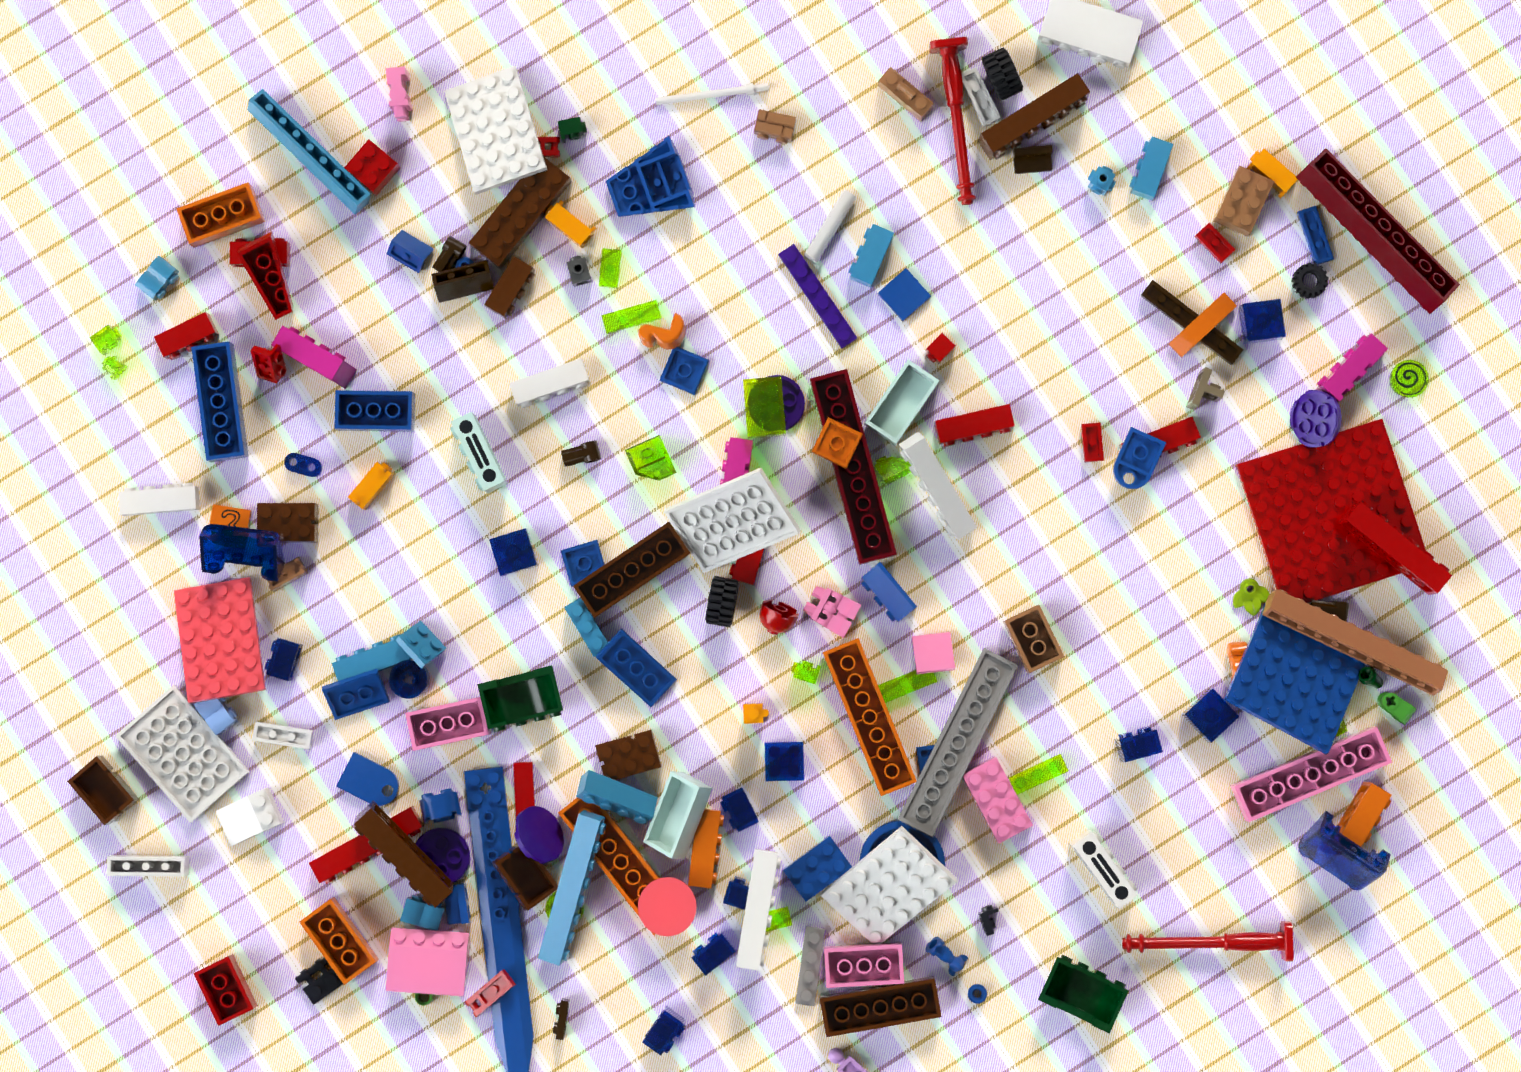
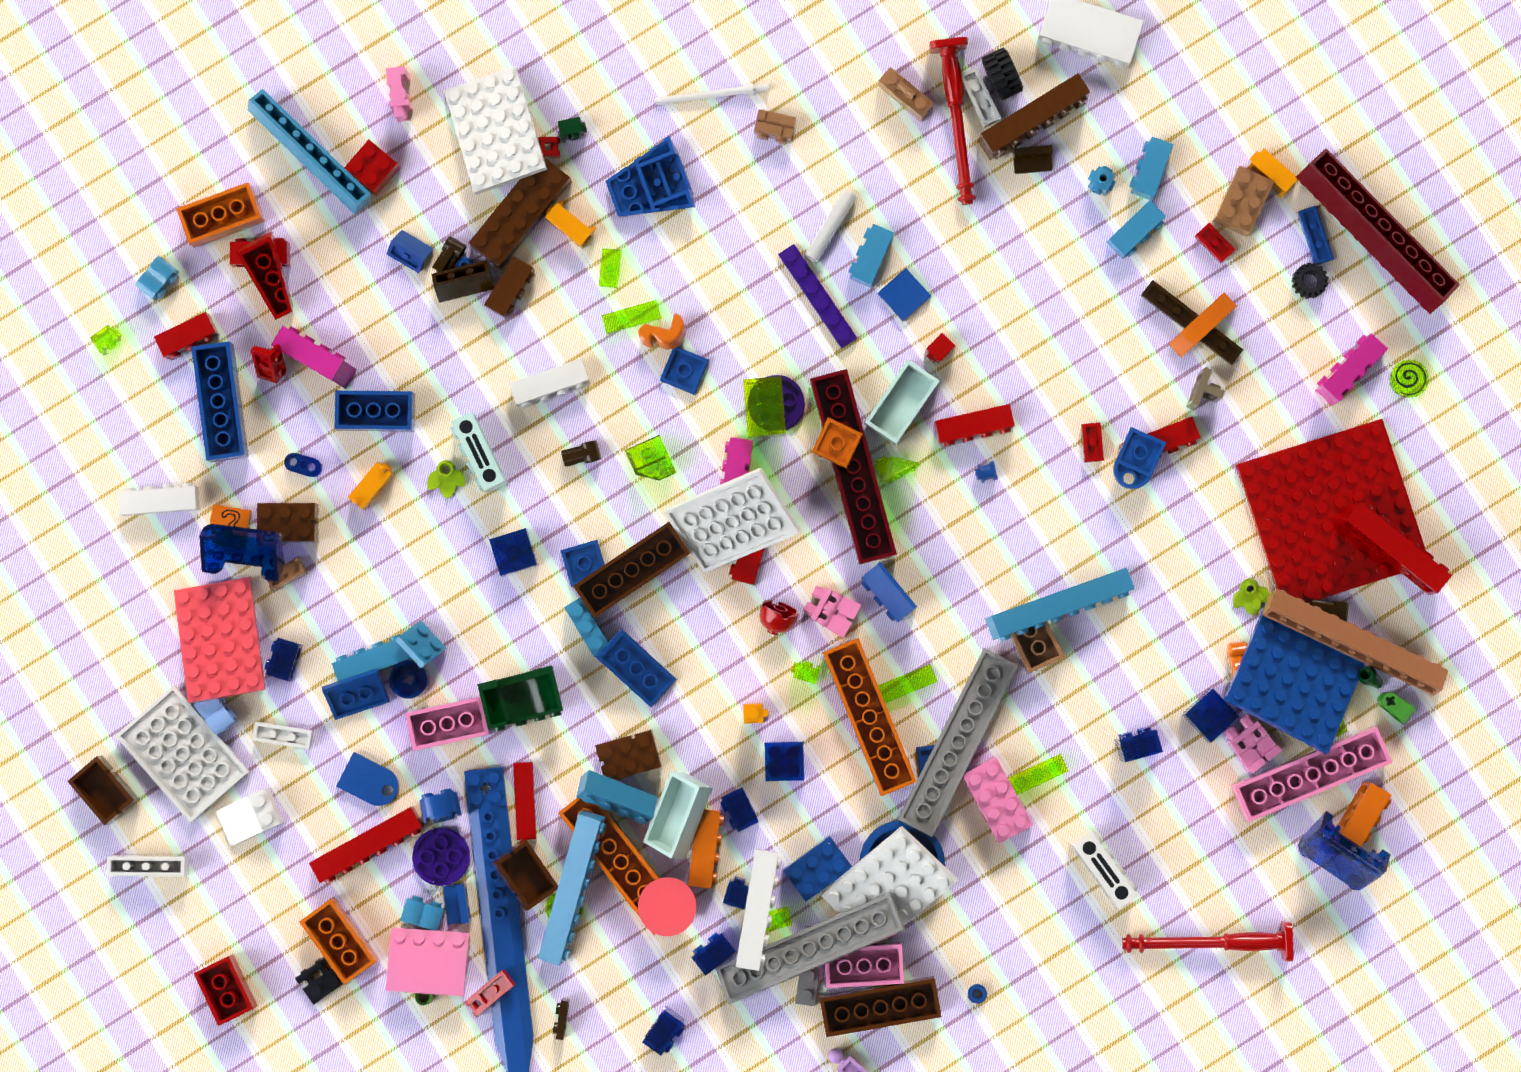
clear neon green brick [102,356,128,380] -> none
reddish brown brick [354,800,454,908] -> none
dark purple tile [514,806,564,864] -> none
dark grey brick [566,256,592,287] -> none
black tyre [705,576,739,627] -> none
white brick [899,432,977,540] -> none
bright pink tile [912,632,955,674] -> none
blue animal [925,937,968,976] -> none
black bracket [978,905,999,936] -> none
dark green cylinder [1038,954,1129,1034] -> none
clear blue brick [1238,299,1286,344] -> none
dark purple tile [1290,390,1342,448] -> none
none -> lime plate [427,460,465,499]
none -> light grey plate [715,893,905,1004]
none -> blue brick [975,461,998,483]
none -> dark azure brick [985,567,1135,642]
none -> dark azure brick [1107,200,1166,259]
none -> bright pink hips [1224,714,1282,774]

